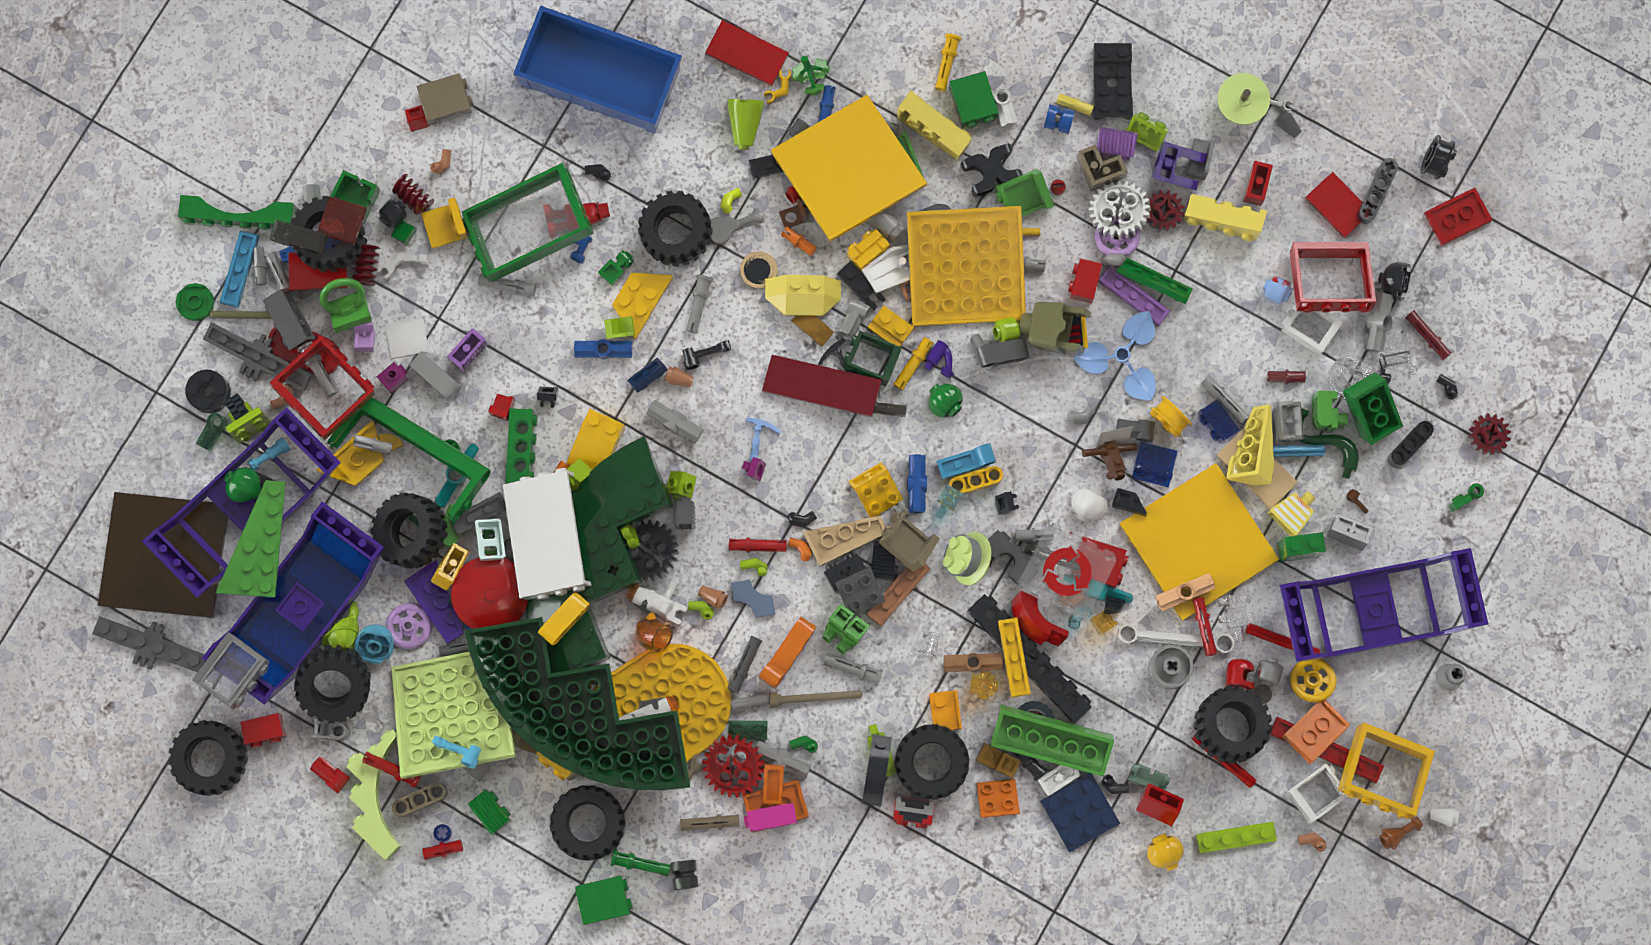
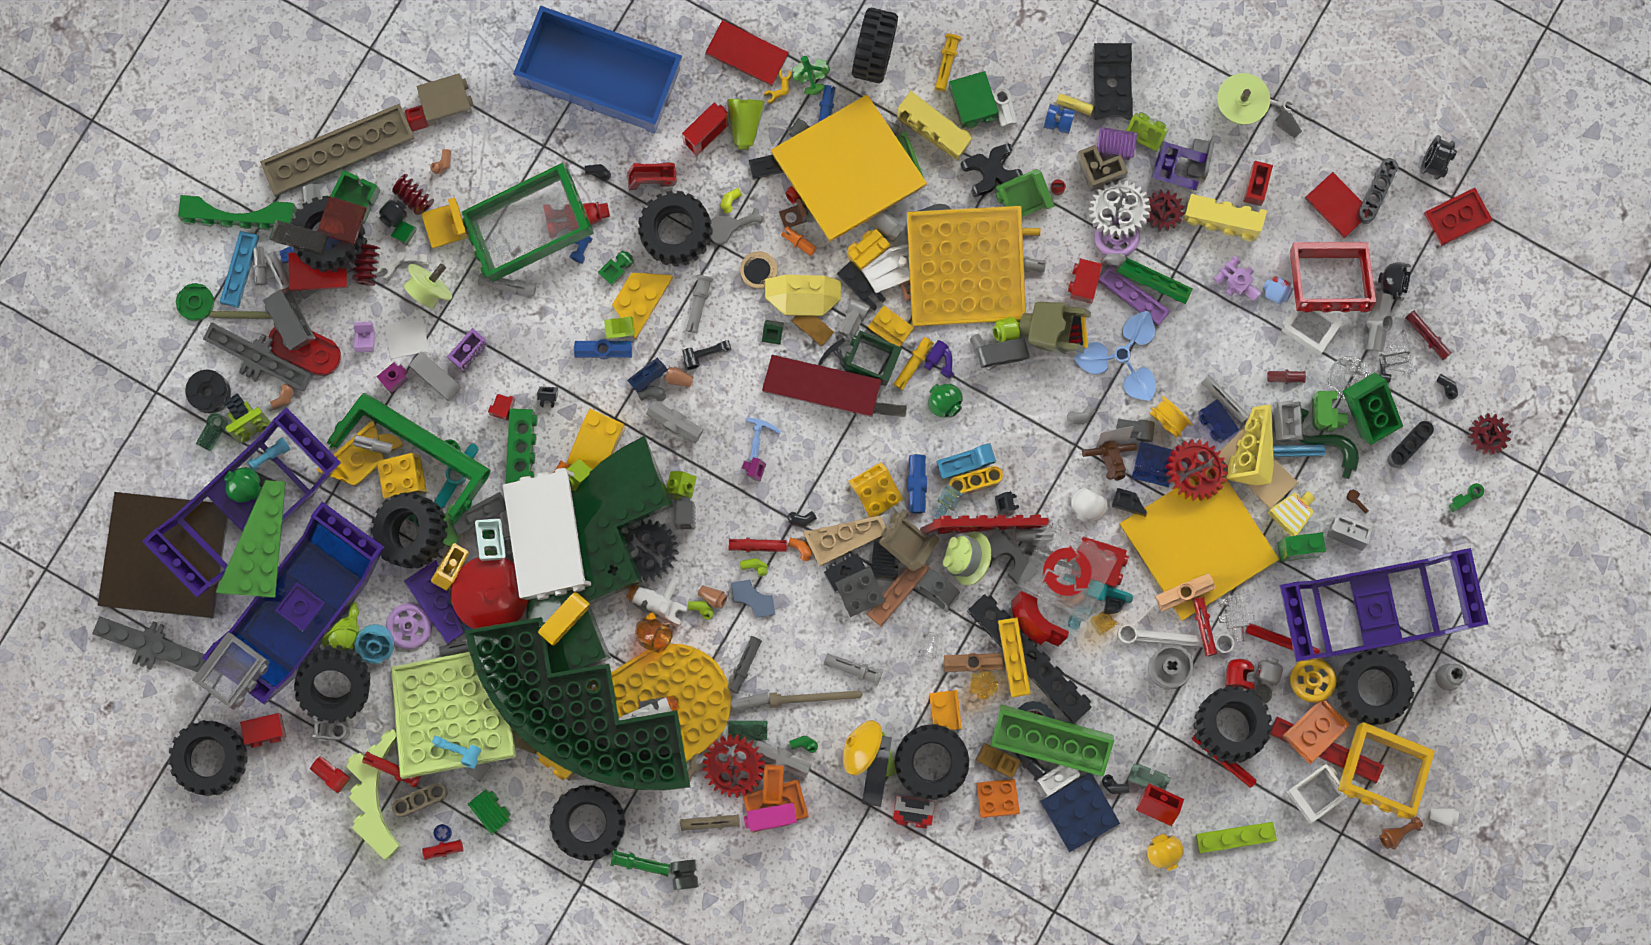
red window [269,336,375,441] -> none
light grey pin [297,341,338,398] -> none
bright green tile [319,278,372,333] -> none
green brick [575,875,633,925] -> none
lime tile [621,524,639,549] -> none
orange beam [759,616,817,689] -> none
bright green hips [822,604,870,655] -> none
nougat arm [1298,833,1327,852] -> none
none -> dark tan plate [260,103,415,197]
none -> yellow bracket [377,453,427,499]
none -> yellowish green piece [404,263,452,309]
none -> red piece [627,162,677,190]
none -> dark grey arm [637,385,666,401]
none -> red window [682,102,729,156]
none -> dark green slope [762,320,784,345]
none -> yellow dish [843,720,882,776]
none -> black tyre [852,7,898,84]
none -> dark grey window [916,569,960,613]
none -> red wing [920,514,1049,535]
none -> red gear [1165,439,1228,501]
none -> lavender piece [1213,256,1261,301]
none -> black tyre [1336,649,1415,725]

